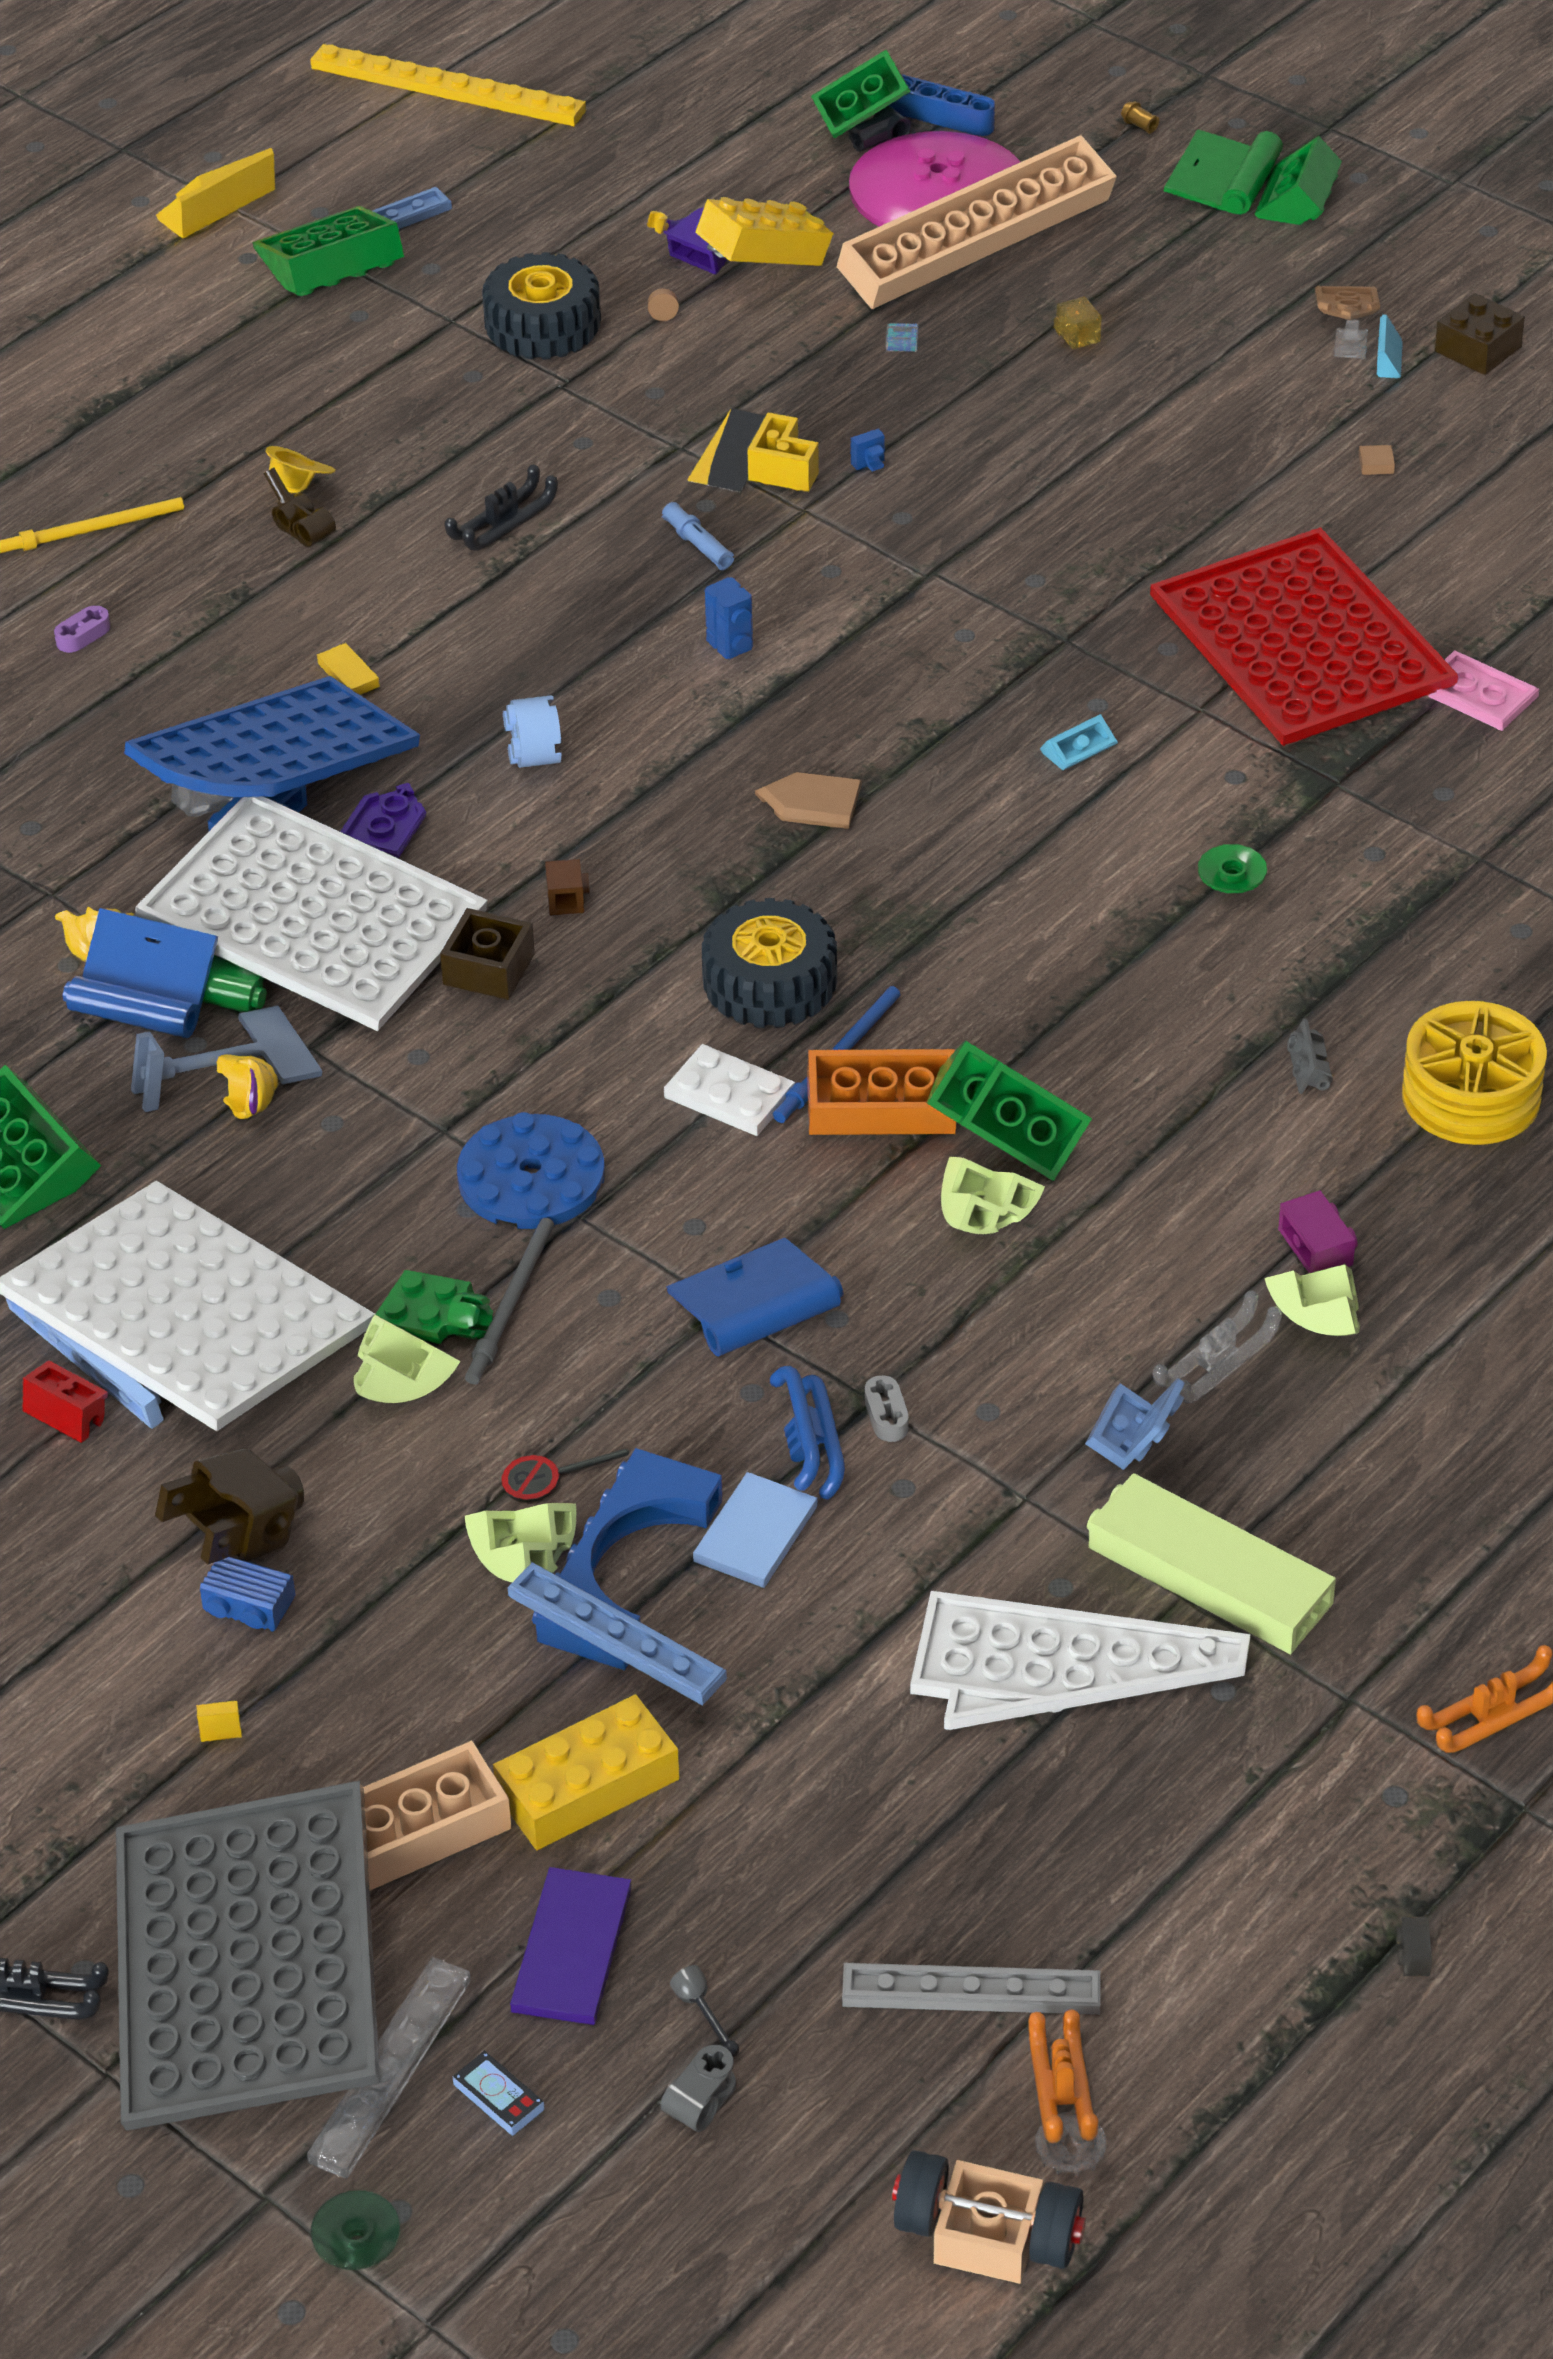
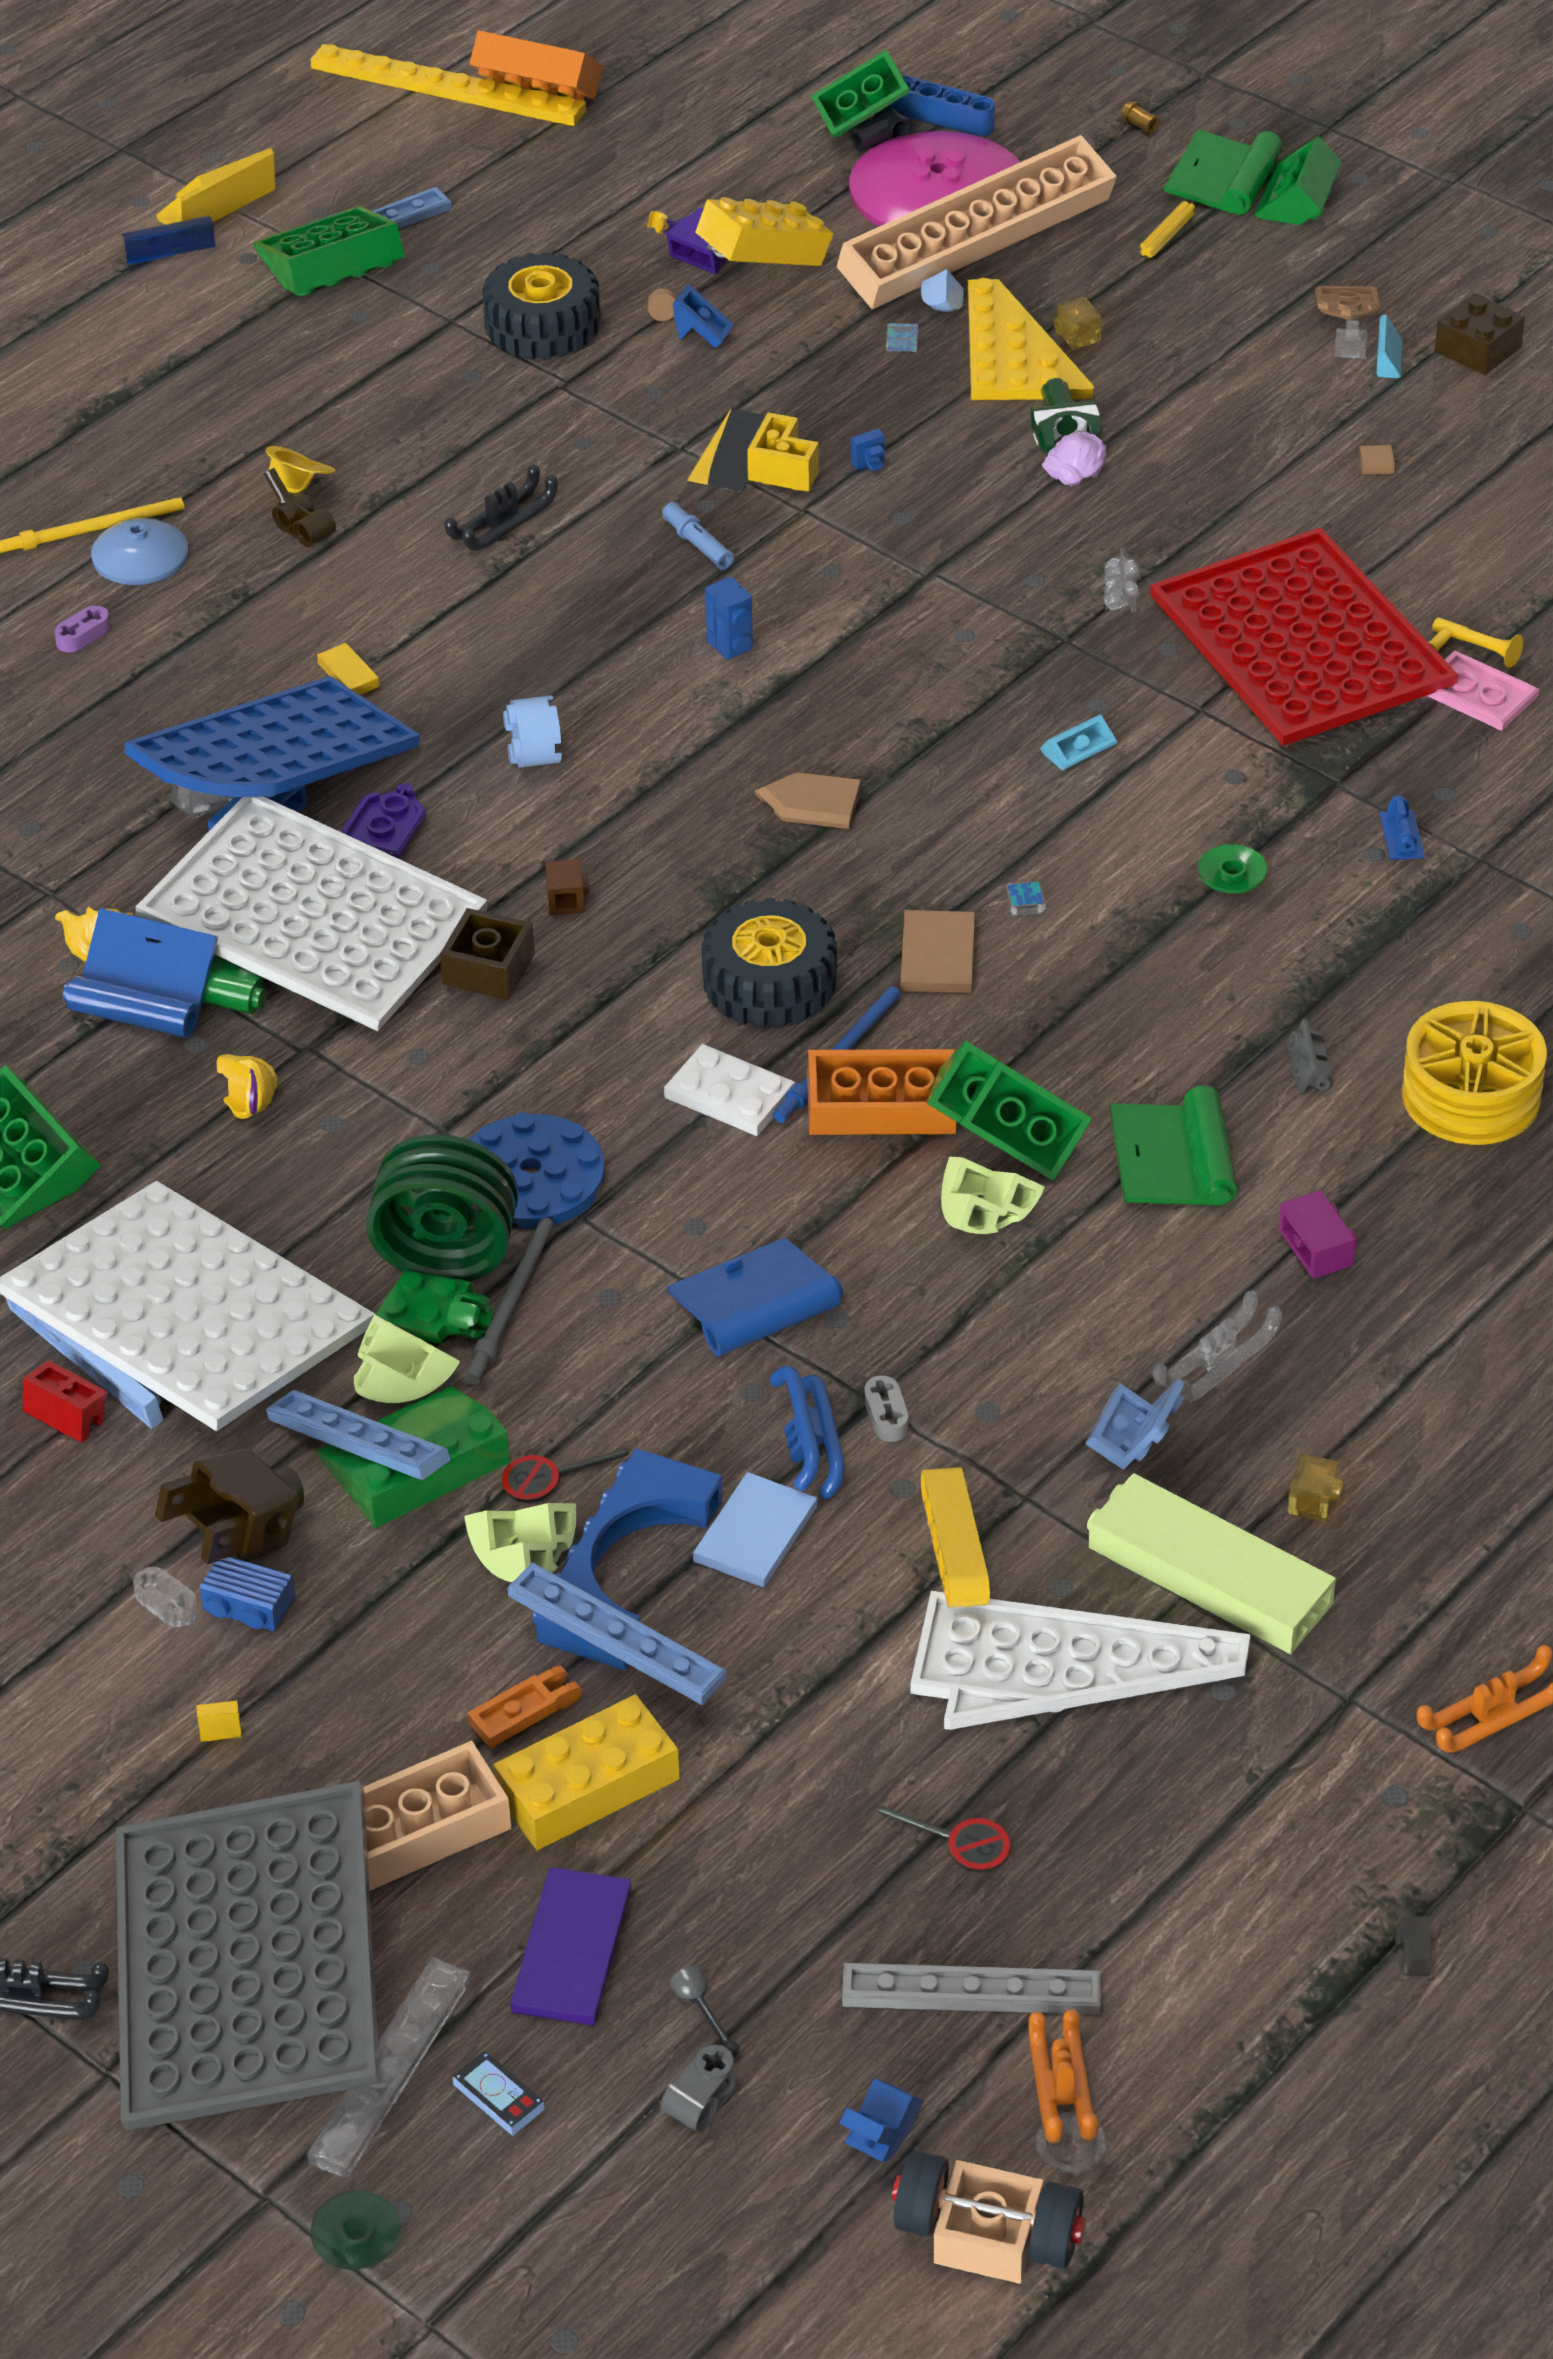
sand blue piece [131,1006,322,1112] -> none
yellowish green brick [1265,1264,1360,1336] -> none
none -> medium blue dish [91,518,189,585]
none -> clear blue tile [122,216,216,265]
none -> clear beam [133,1567,198,1627]
none -> medium blue tile [266,1390,450,1480]
none -> green slope [316,1386,510,1529]
none -> dark green wheel [366,1135,519,1281]
none -> orange hinge [467,1665,583,1749]
none -> orange brick [469,30,603,101]
none -> blue slope [673,284,734,348]
none -> blue brick [839,2078,924,2162]
none -> piece [877,1805,1011,1872]
none -> medium nougat tile [900,910,975,993]
none -> light blue brick [921,269,964,312]
none -> yellow beam [921,1467,990,1608]
none -> yellow wing [968,278,1094,400]
none -> tile [1005,881,1046,916]
none -> dark green connector [1030,378,1100,454]
none -> lavender hair [1042,432,1106,487]
none -> clear hinge [1104,547,1139,613]
none -> green door [1109,1086,1237,1205]
none -> yellow axle [1140,201,1195,258]
none -> clear yellow brick [1288,1453,1344,1521]
none -> blue hinge [1379,795,1425,860]
none -> yellow piece [1428,617,1524,668]

